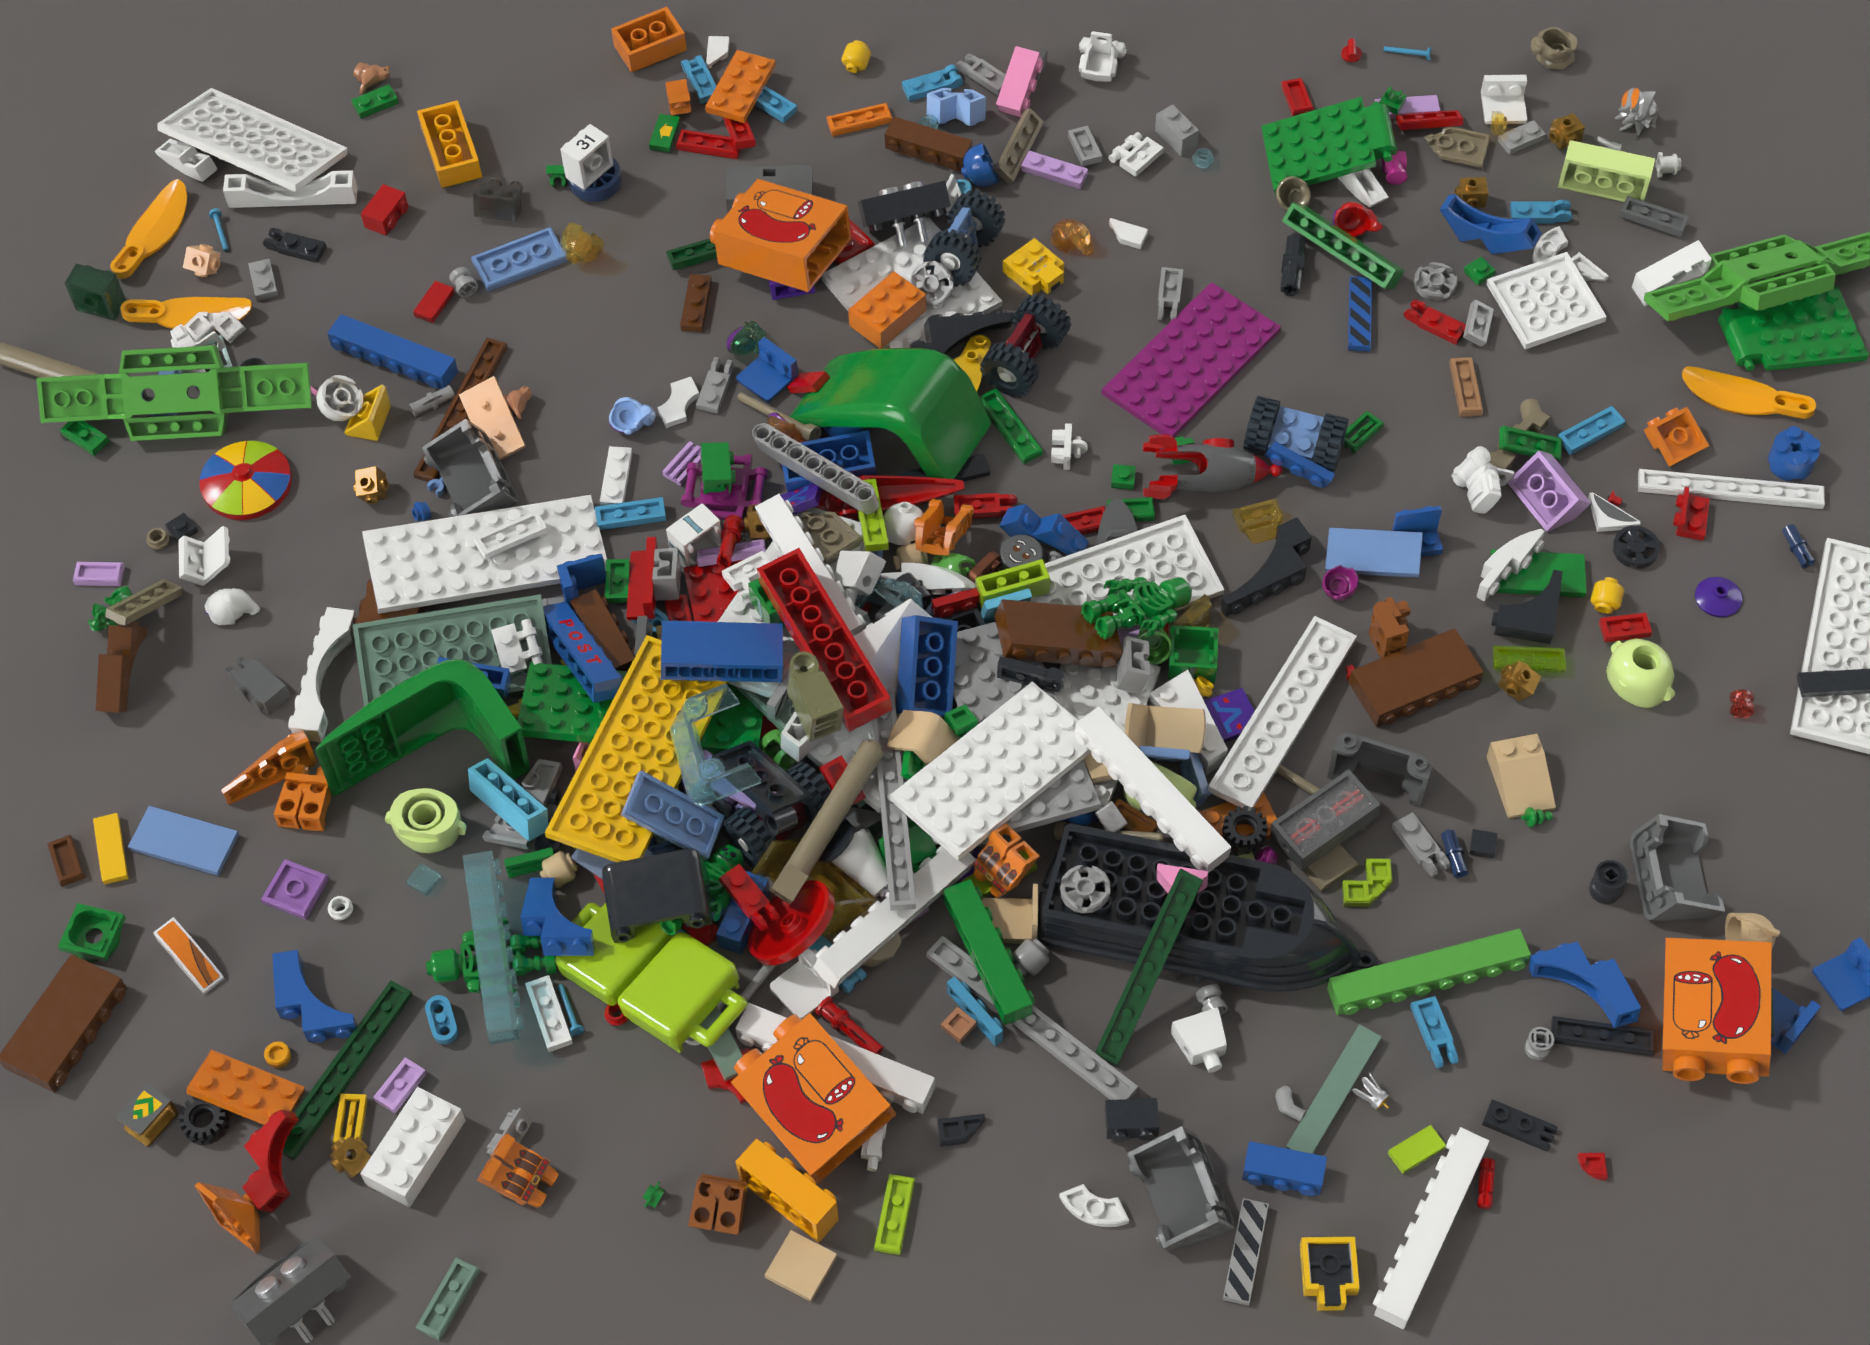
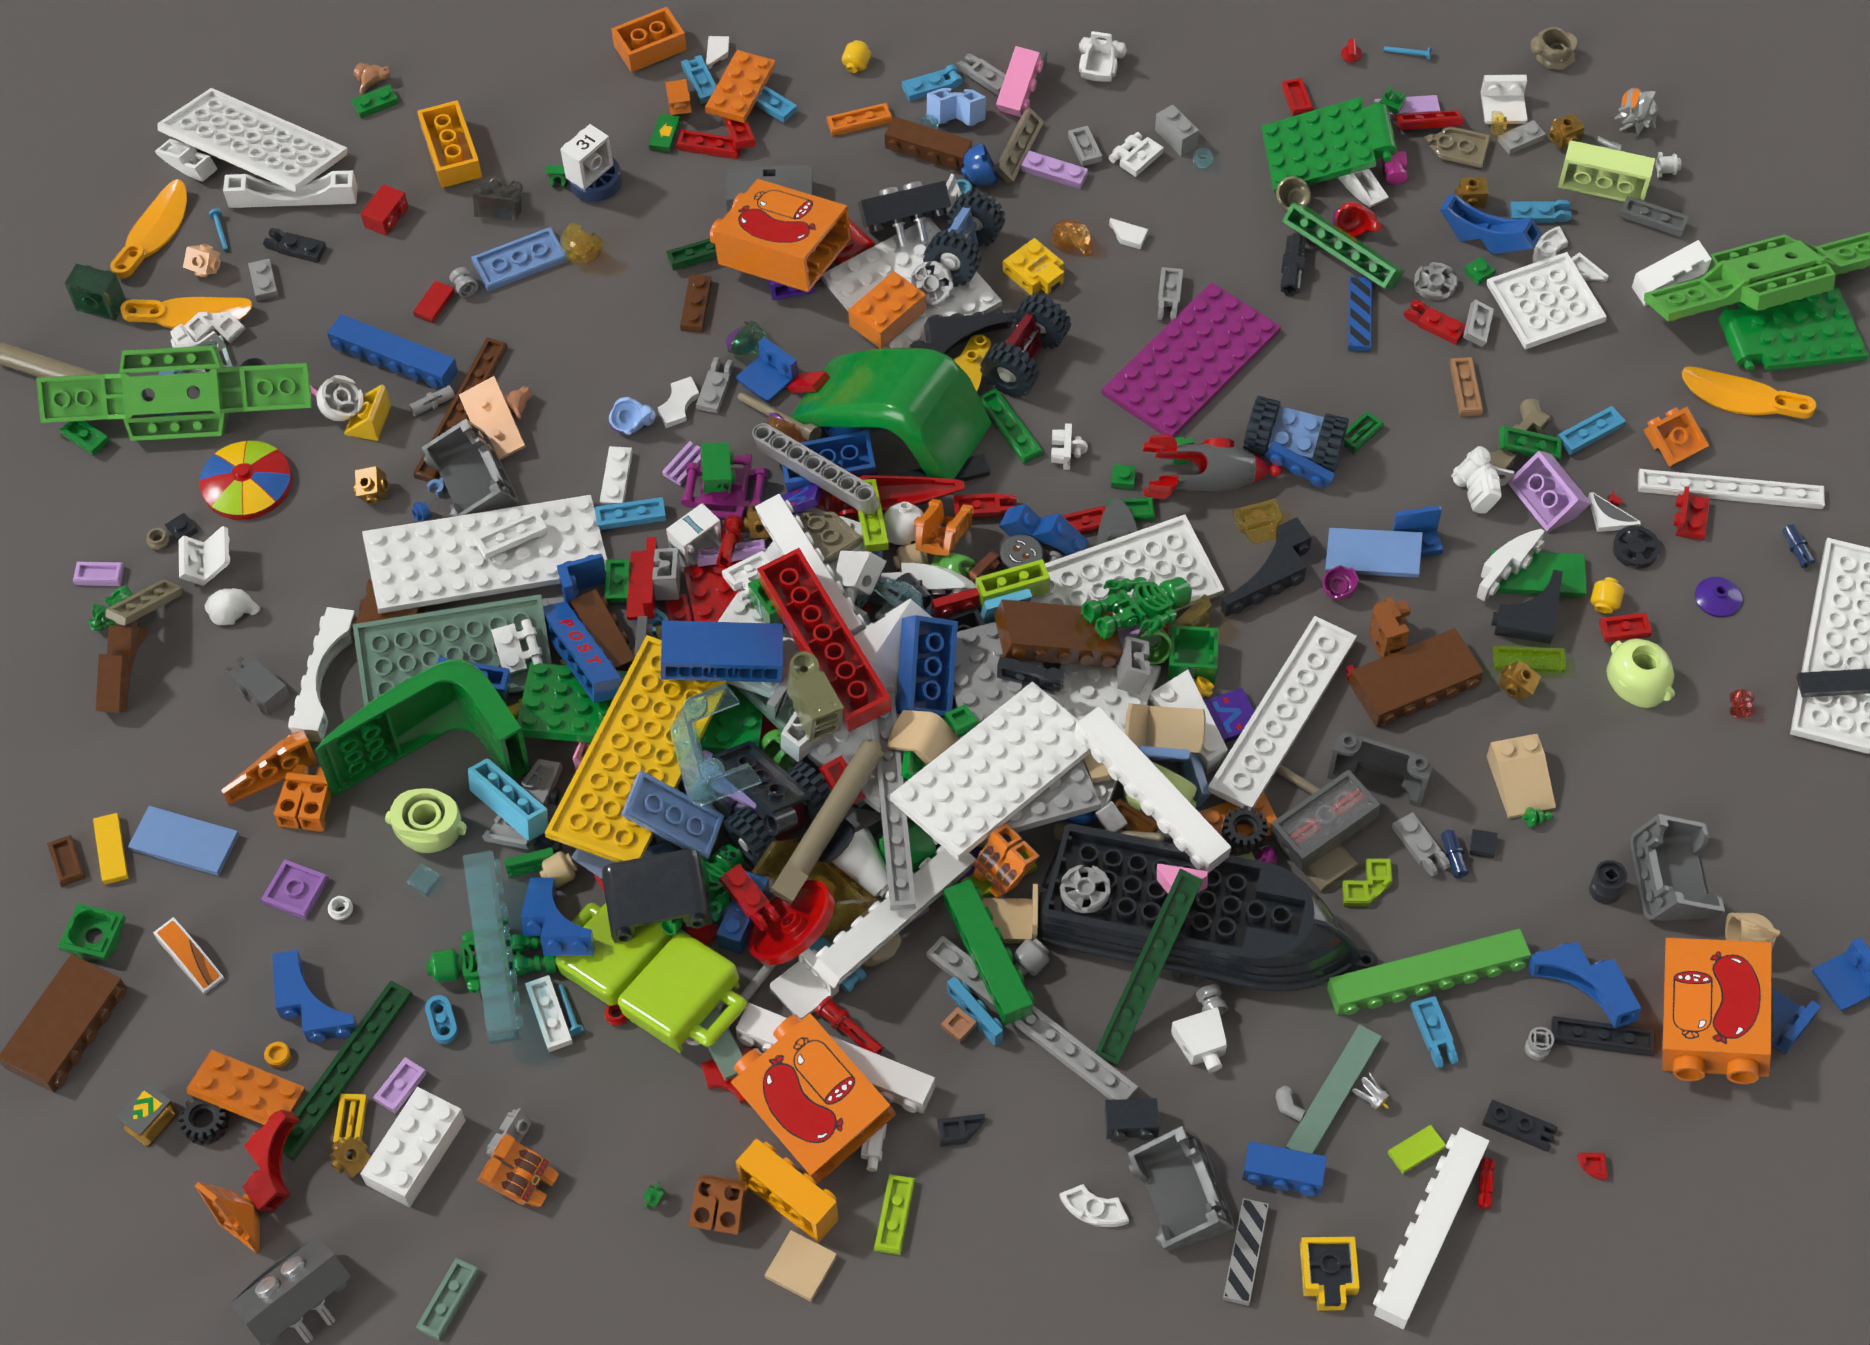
blue brick [1768,426,1821,481] -> none

